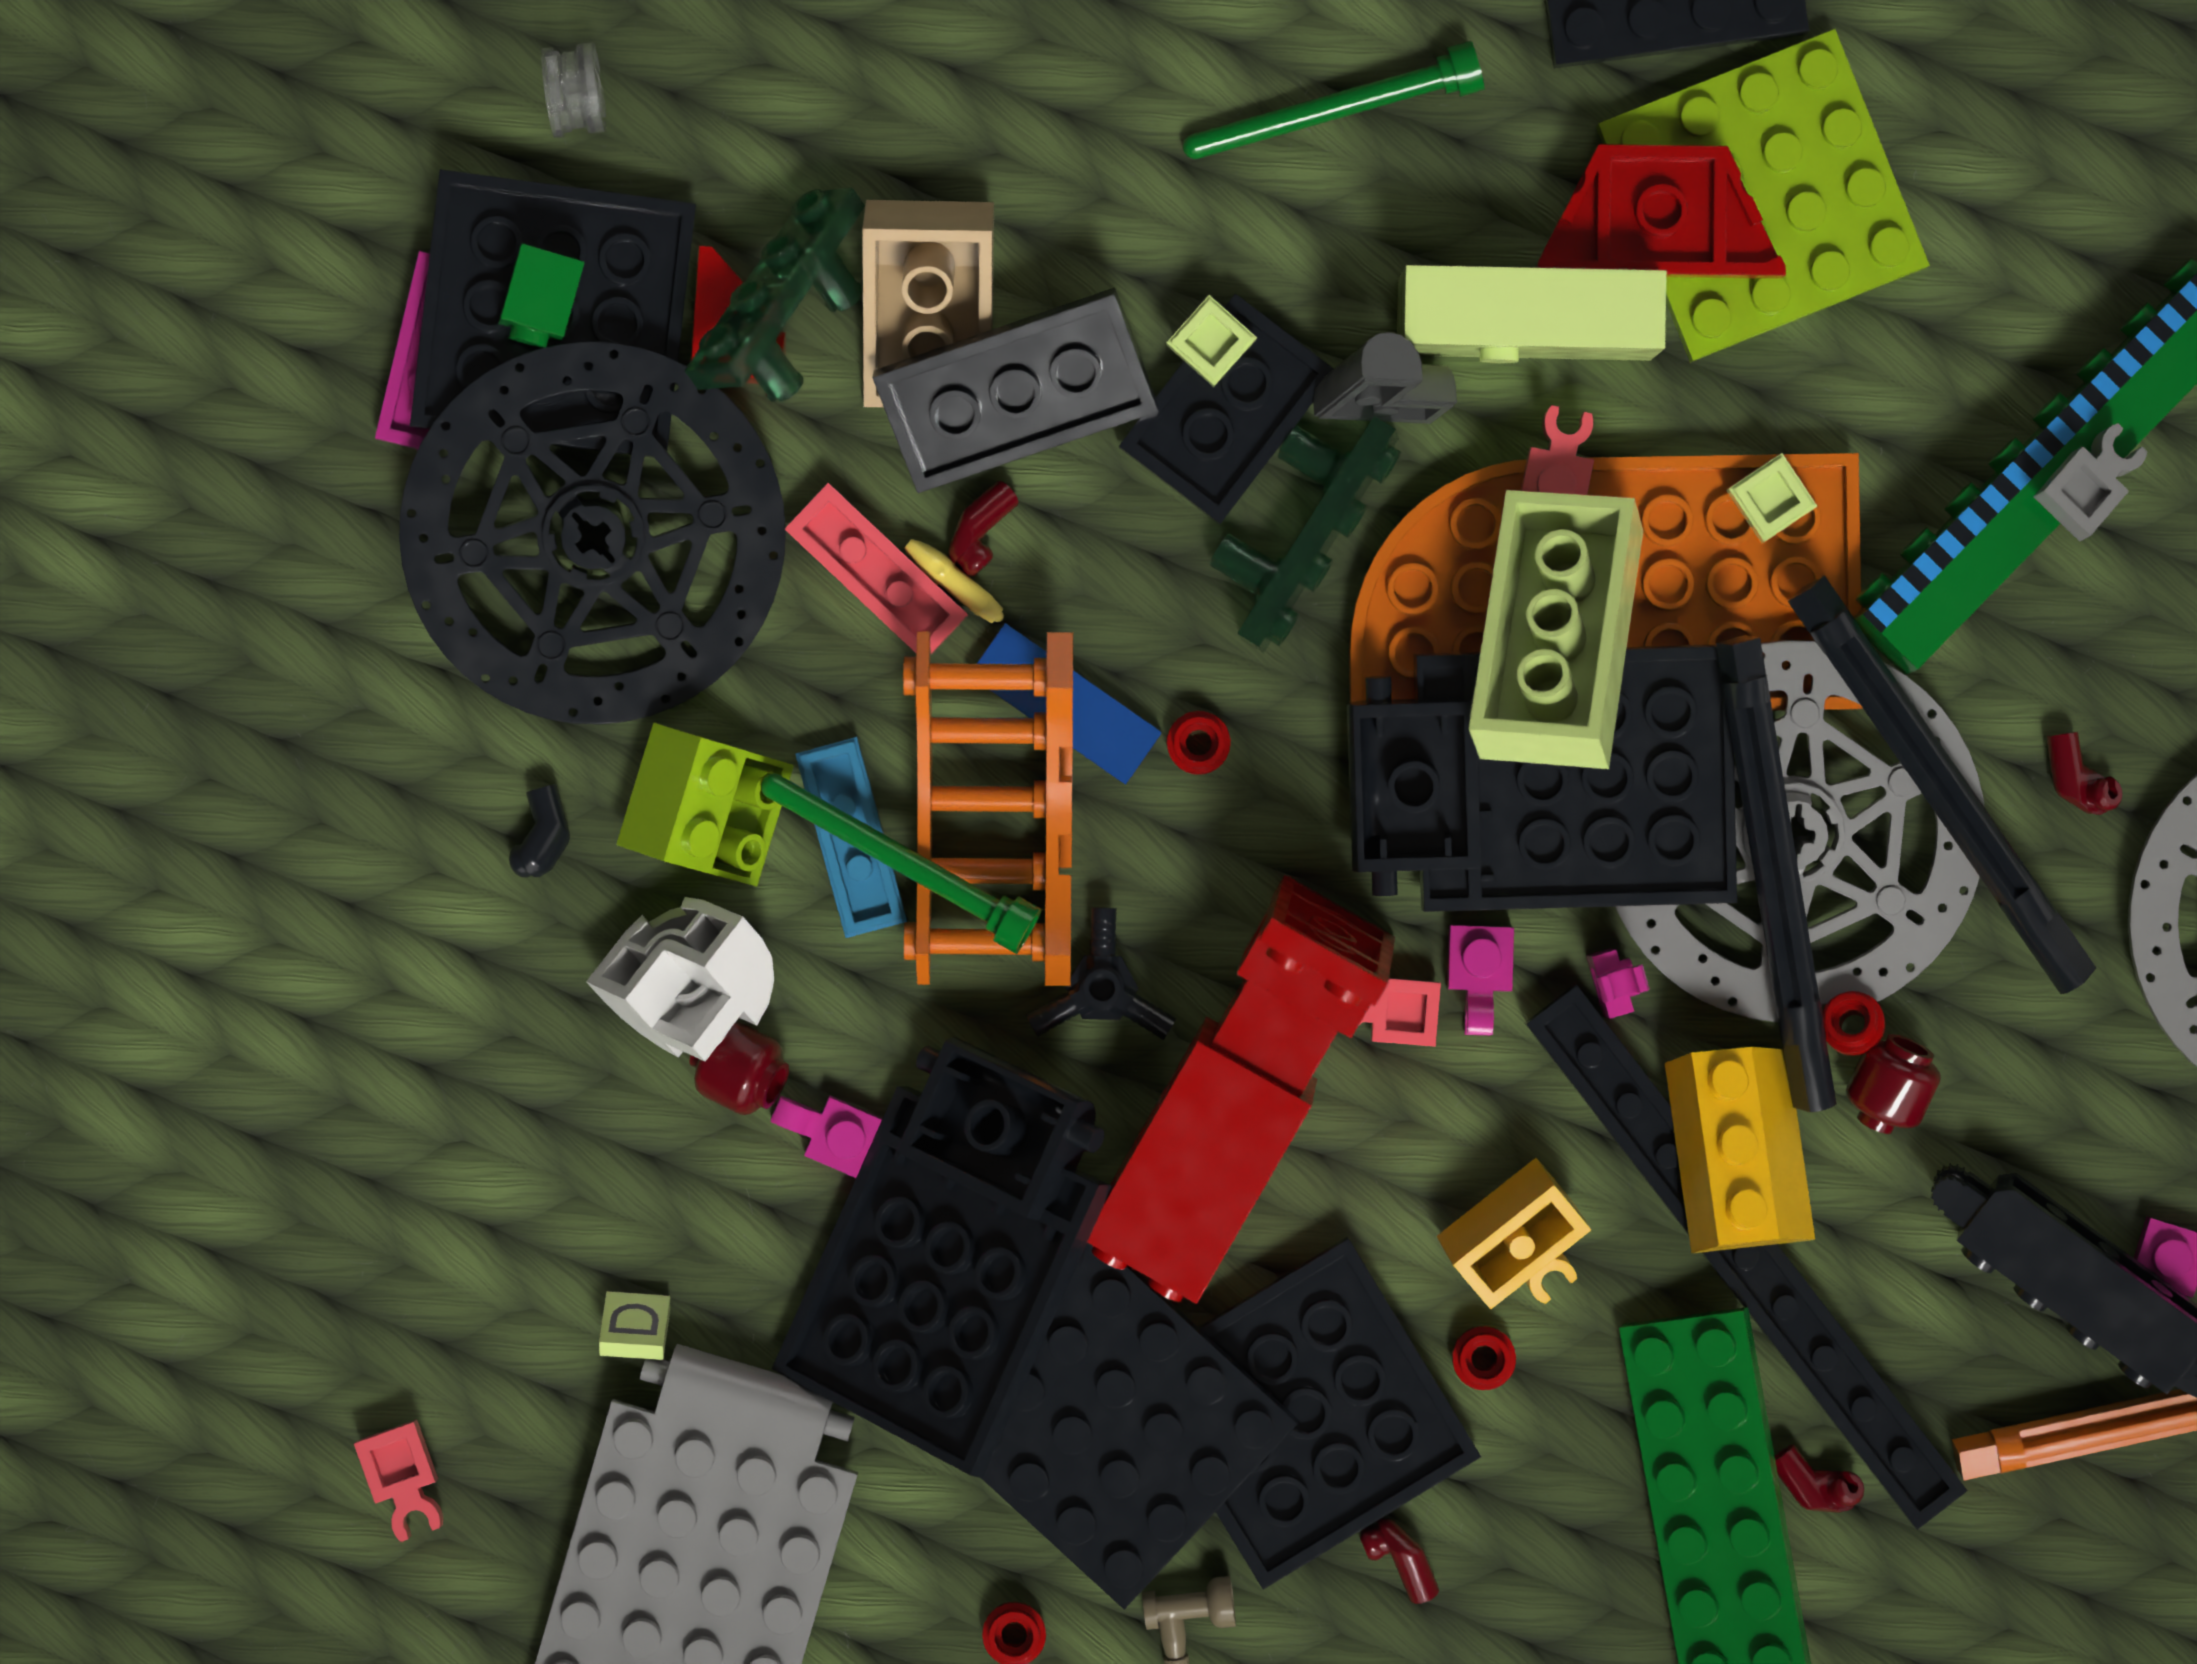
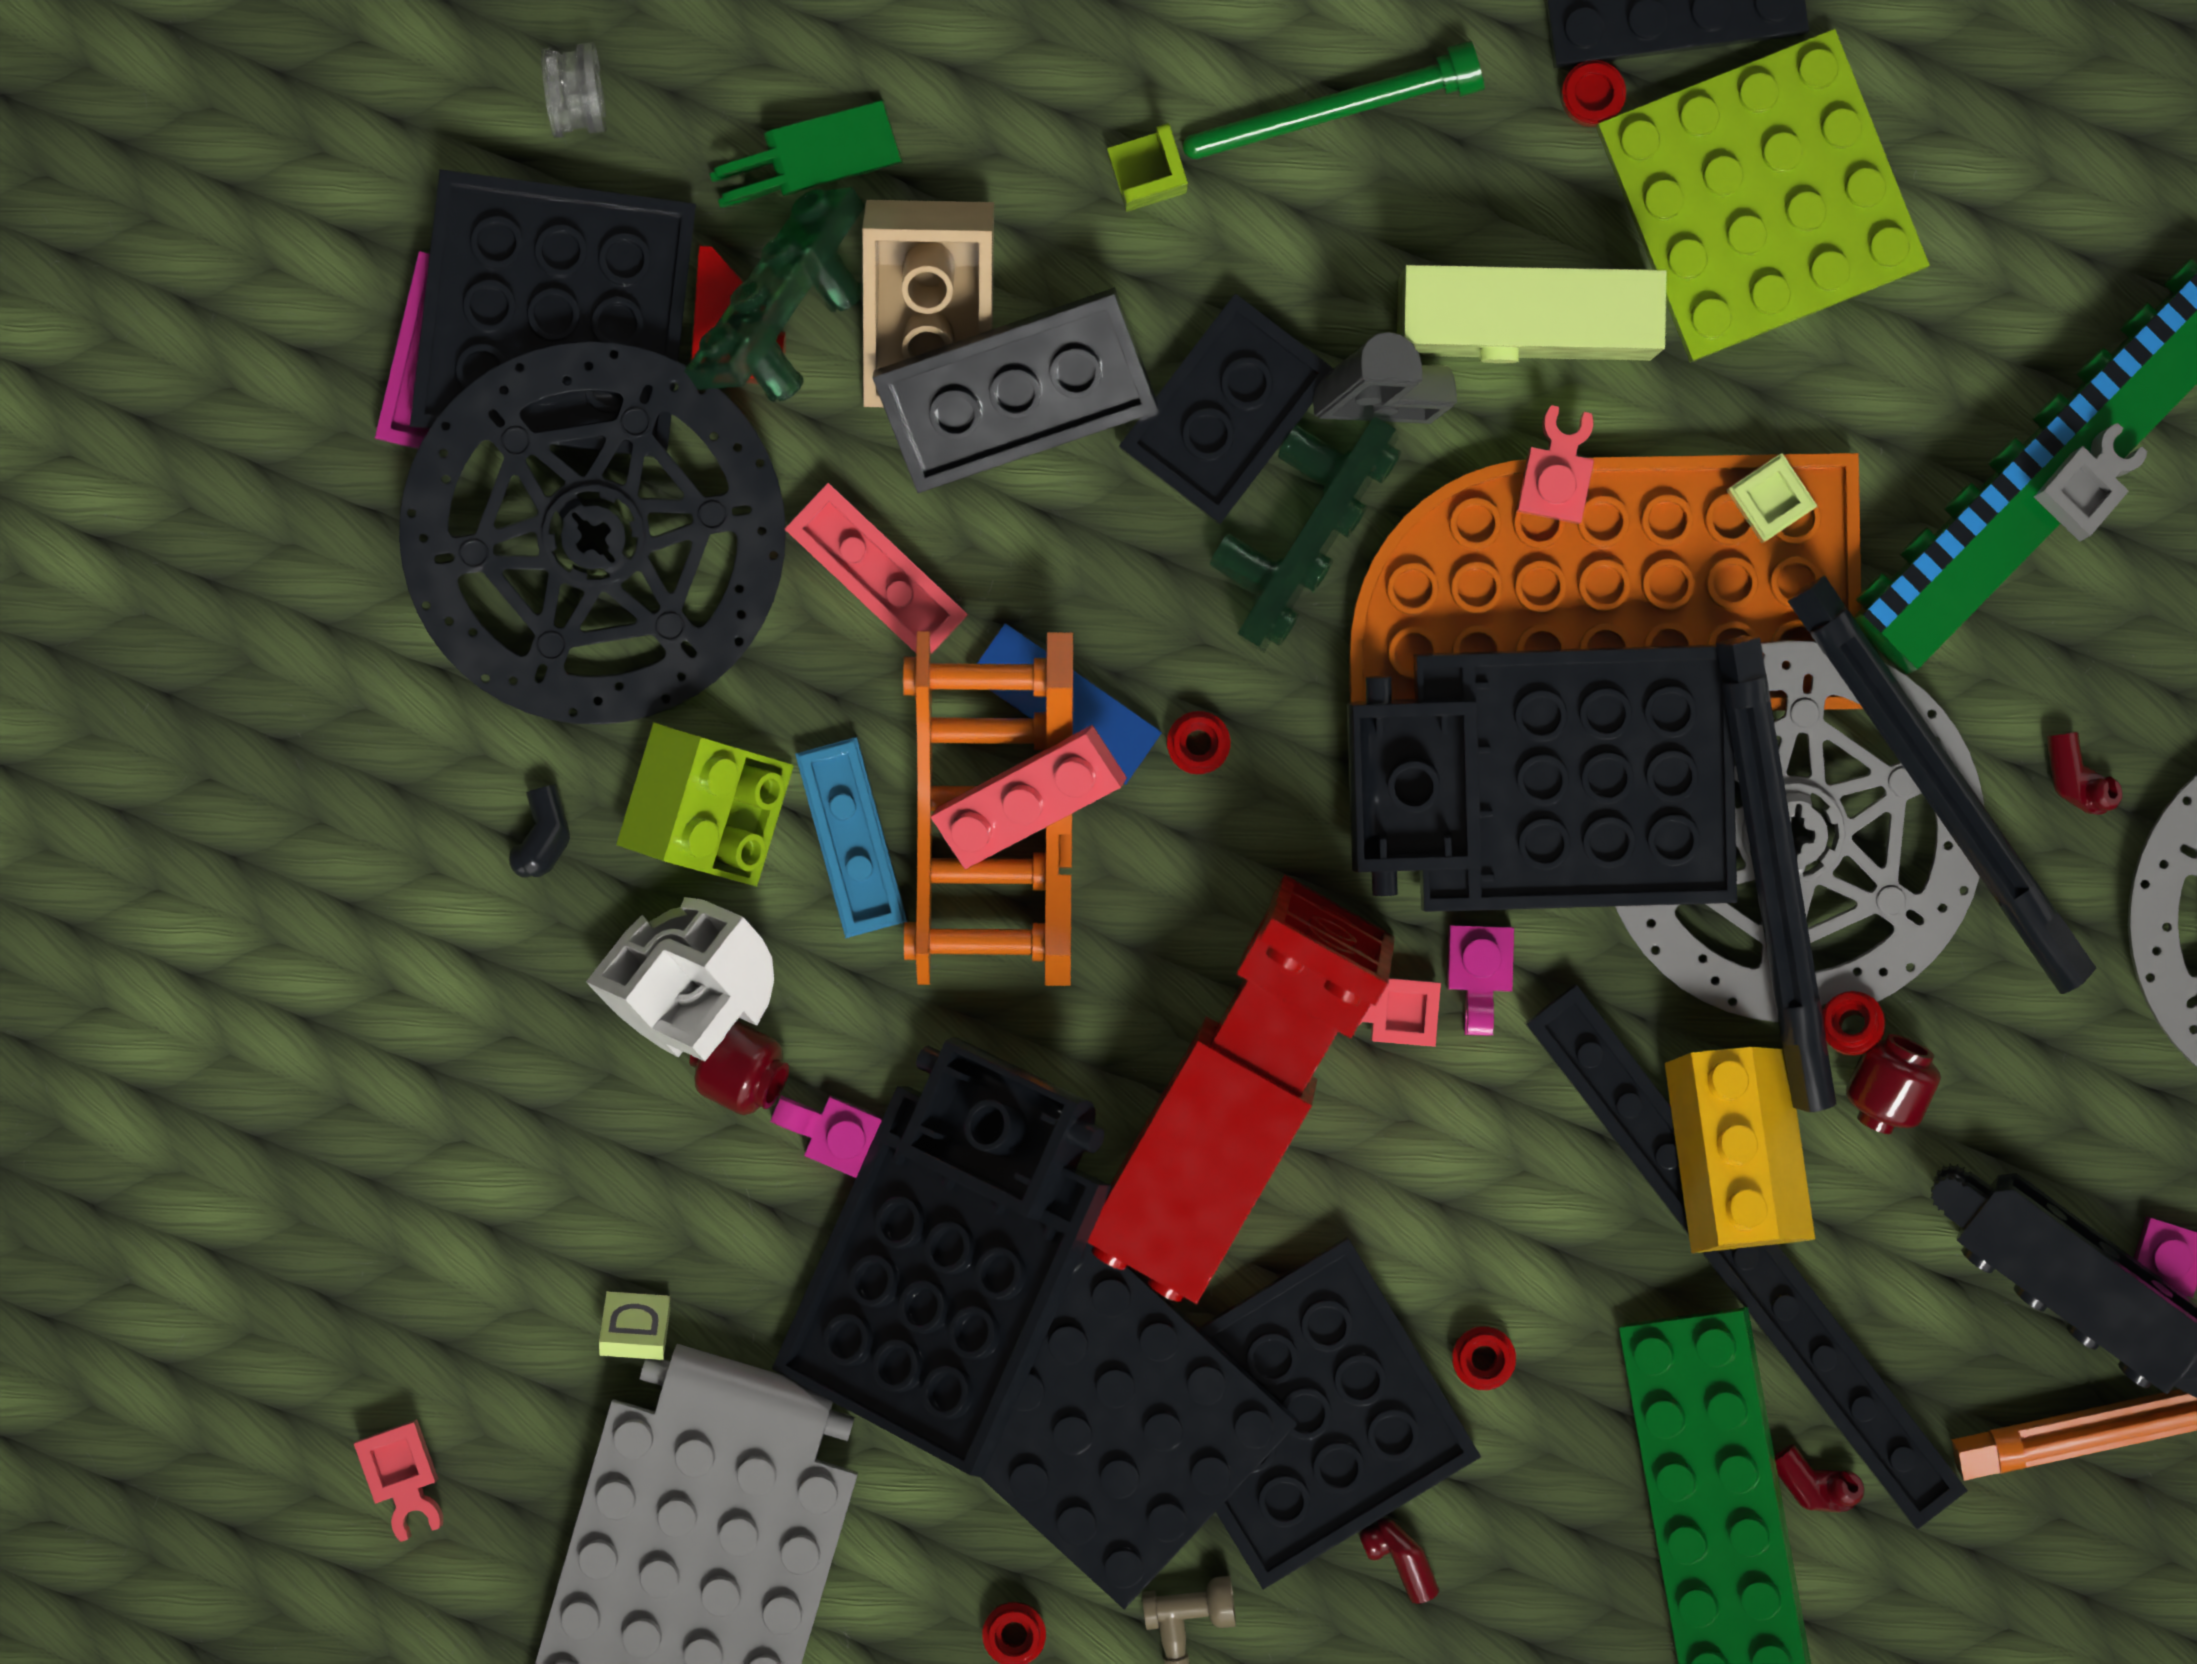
green brick [498,244,585,348] -> none
green piece [761,773,1042,954] -> none
light yellow piece [904,539,1004,623] -> none
dark red arm [948,481,1019,576] -> none
black piece [1026,907,1177,1040] -> none
yellowish green tile [1166,295,1257,387] -> none
yellow brick [1436,1158,1591,1310] -> none
yellowish green brick [1469,490,1643,769] -> none
red wing [1535,144,1786,279] -> none
dark pink plate [1586,948,1650,1019] -> none
none -> green arm [709,100,904,208]
none -> coral plate [931,725,1127,869]
none -> lime panel [1107,123,1188,212]
none -> red tile [1560,60,1626,127]

